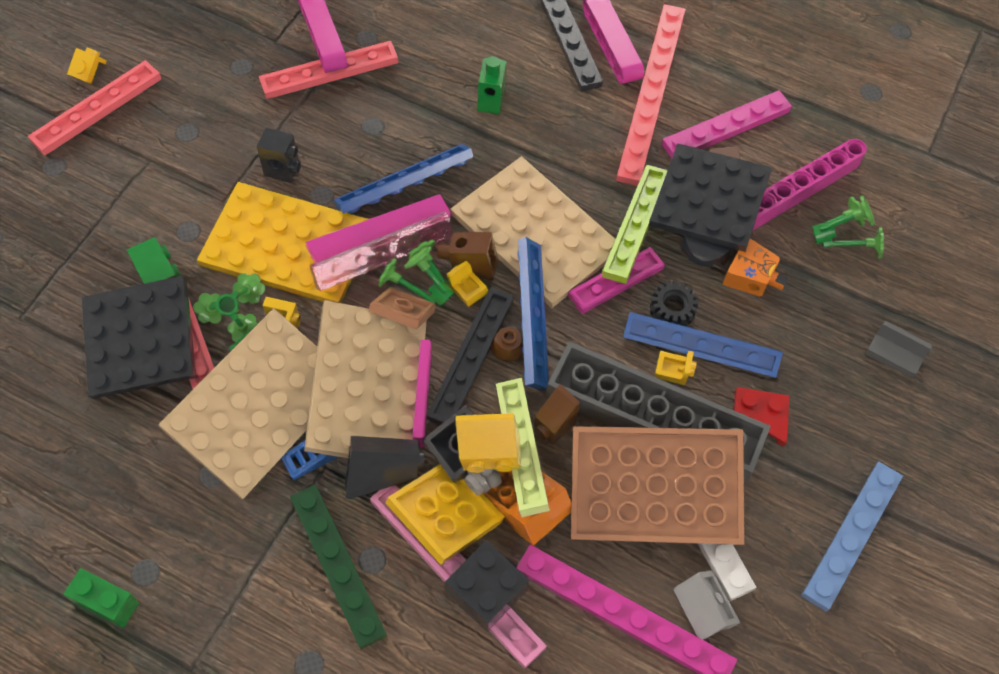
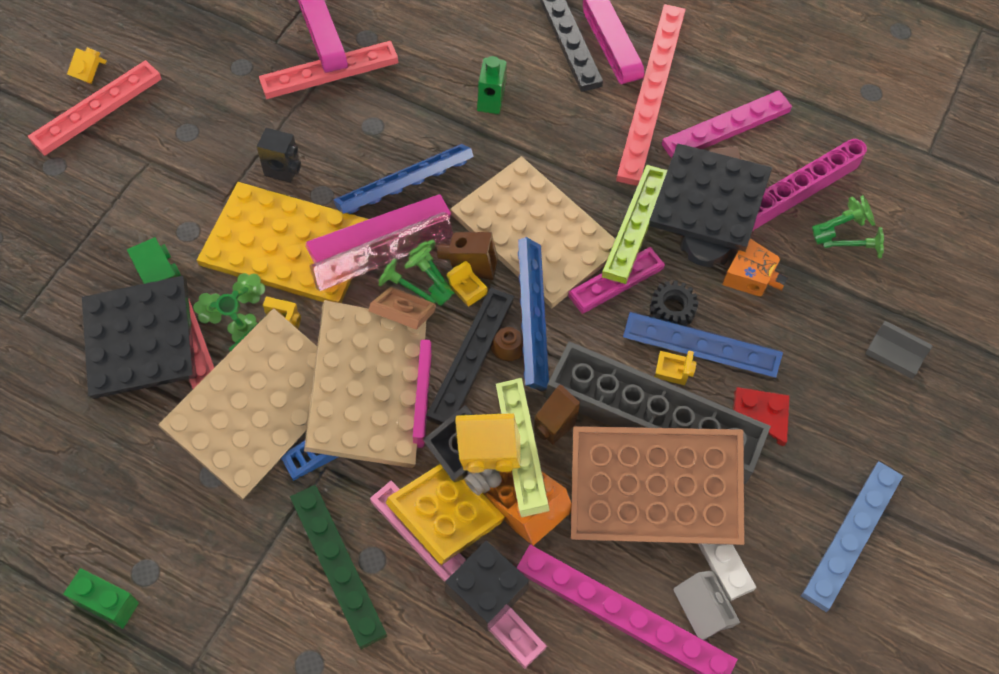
black slope [345,436,424,499] -> none

